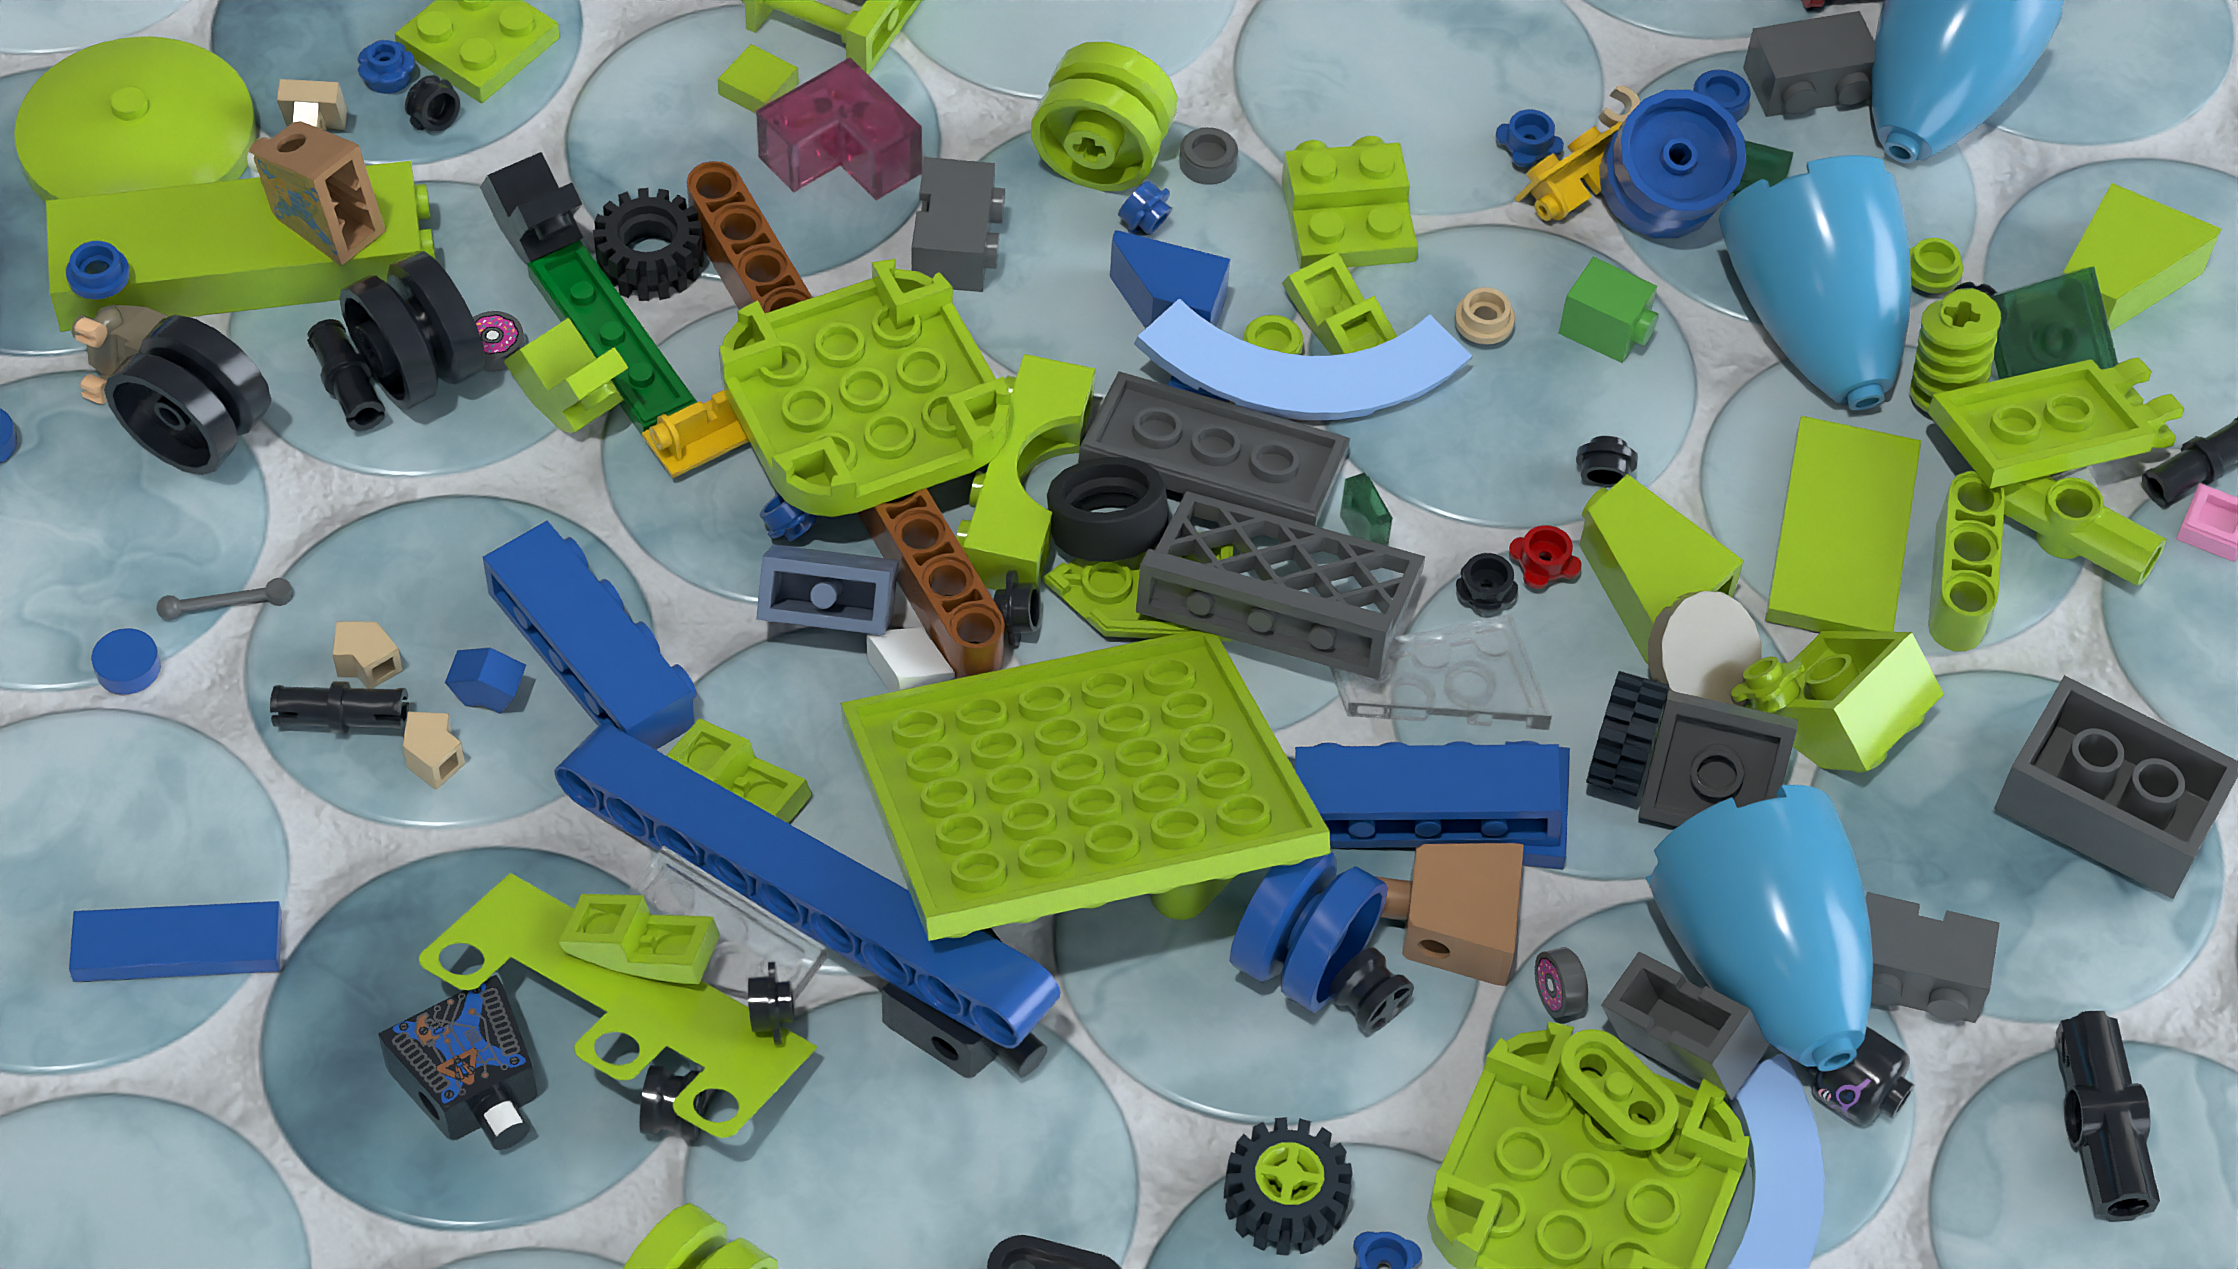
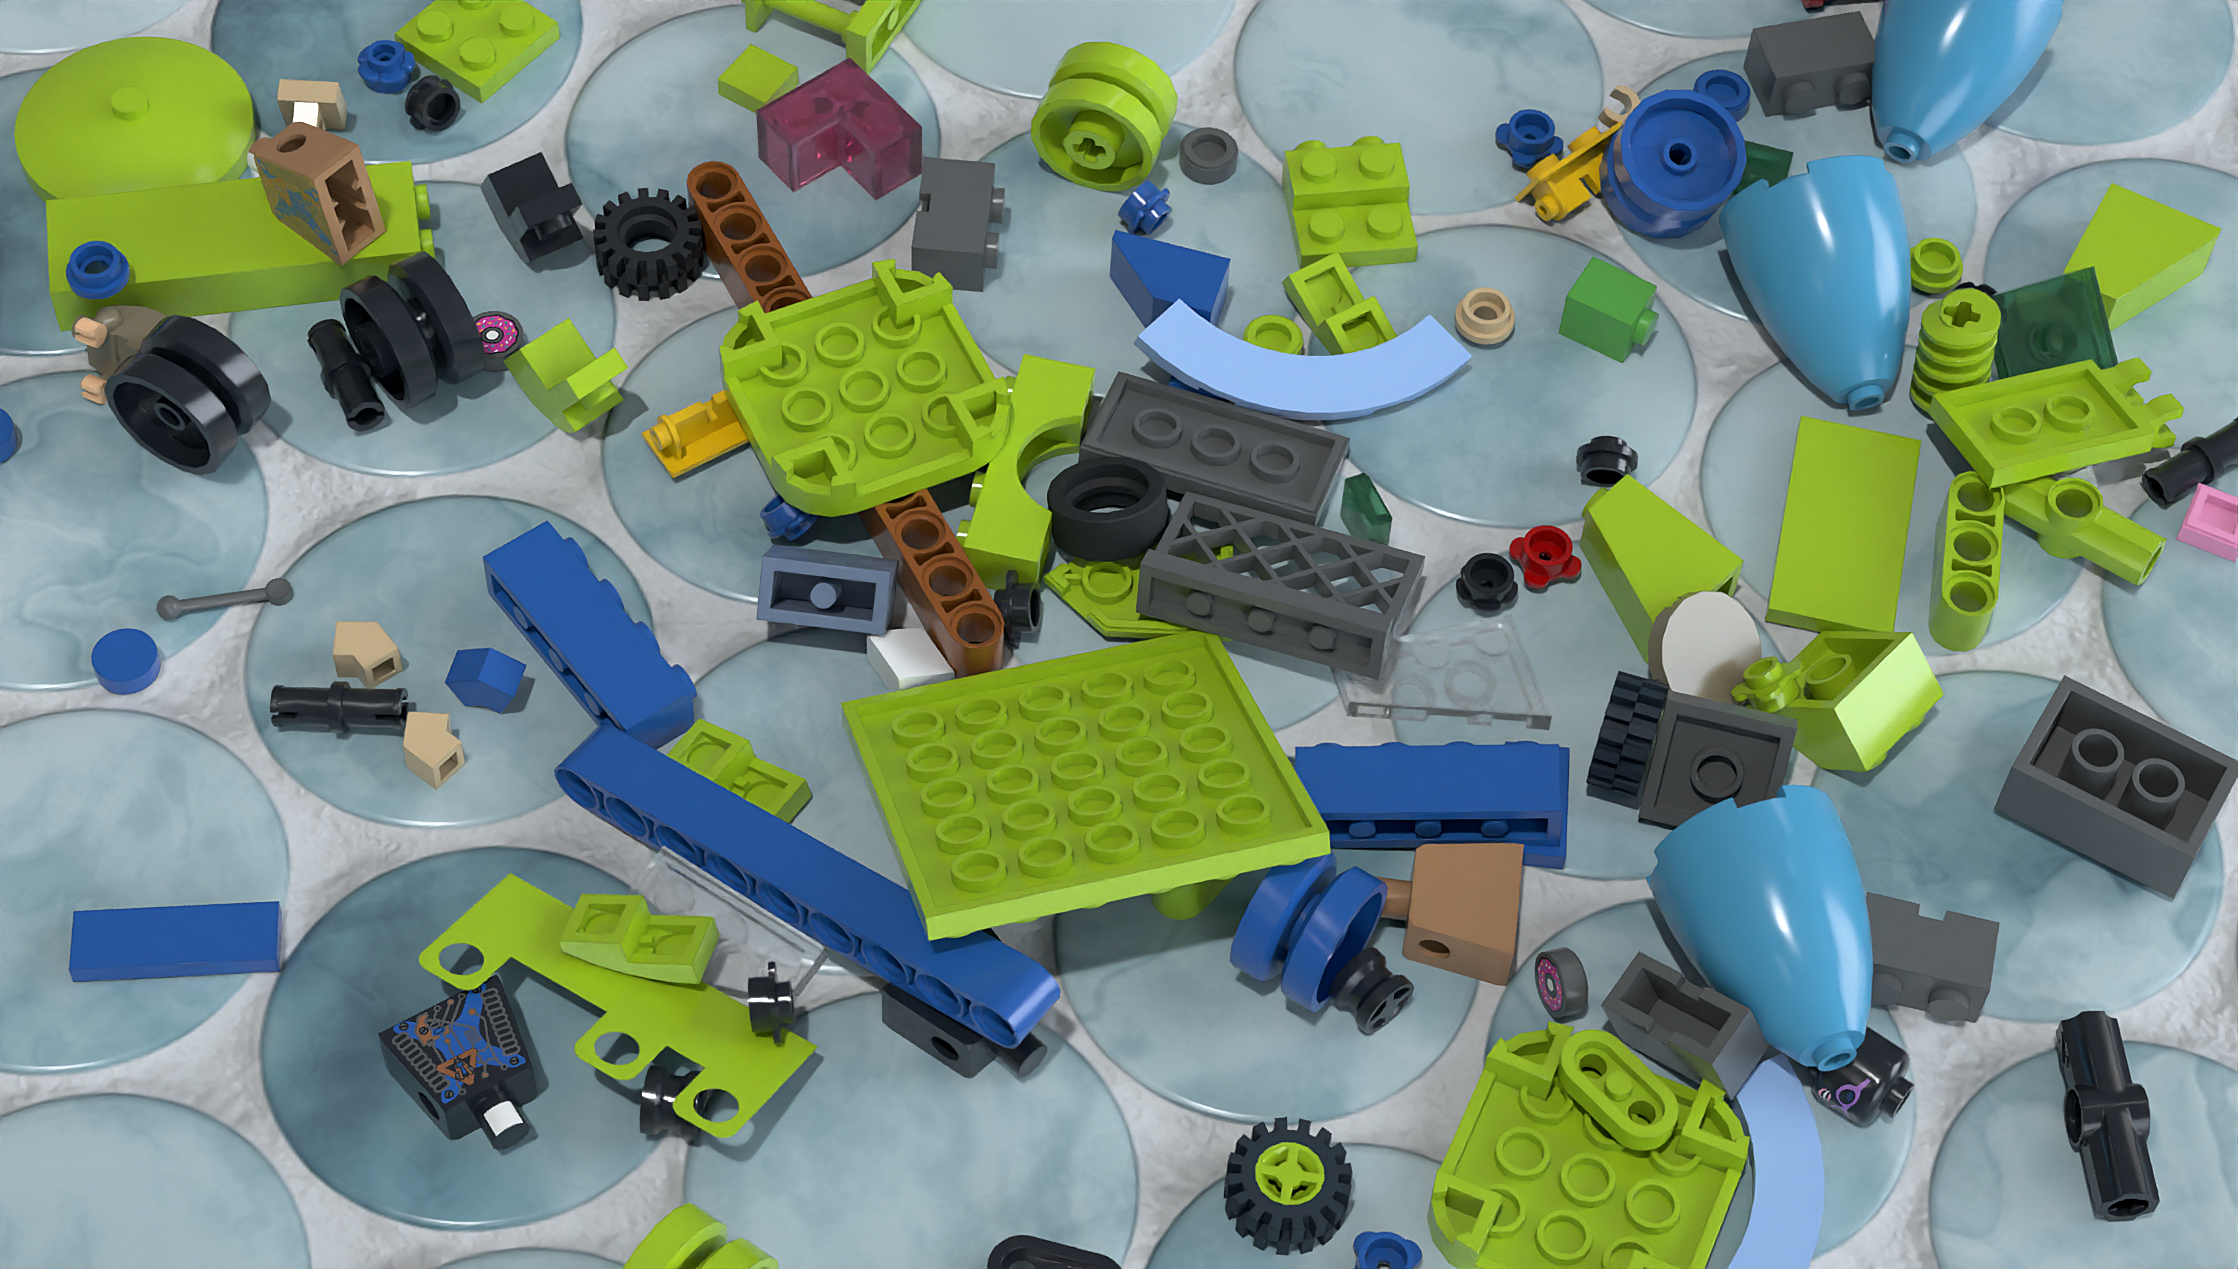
green tile [527,240,697,436] -> none

